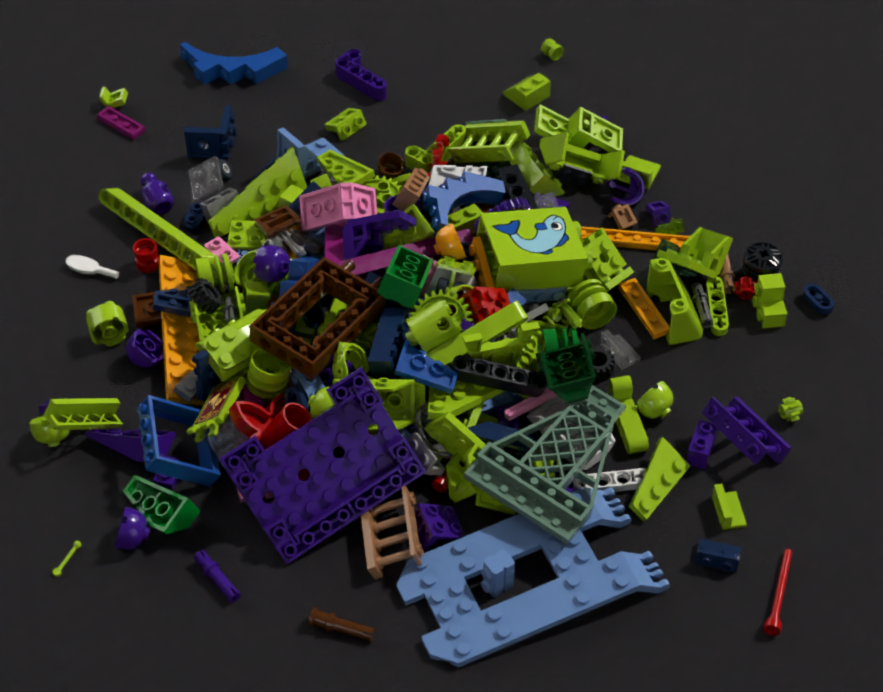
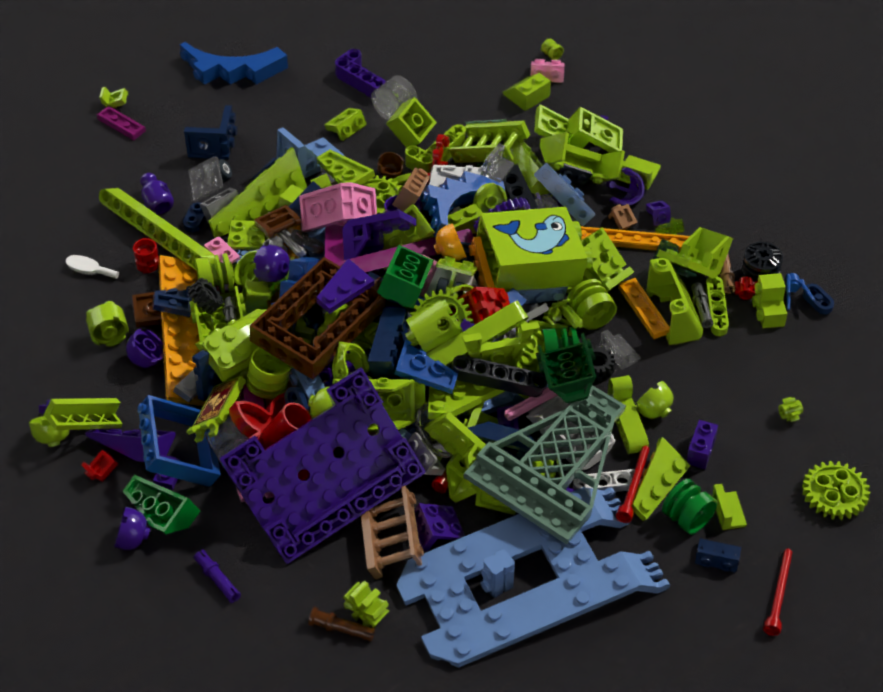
lime hinge [53,540,81,577] -> none
dark purple fence [701,397,792,465] -> none
none -> red bracket [81,449,118,482]
none -> dark purple wing [316,258,374,314]
none -> lime gear [343,581,389,628]
none -> clear wheel [371,75,417,120]
none -> lime brick [386,97,437,148]
none -> lime tile [473,183,507,213]
none -> clear panel [481,143,514,183]
none -> bright pink bracket [531,59,564,83]
none -> medium blue bracket [534,163,595,226]
none -> red piece [616,446,649,523]
none -> green wheel [662,479,718,535]
none -> blue plant [784,273,815,310]
none -> lime gear [802,461,870,520]

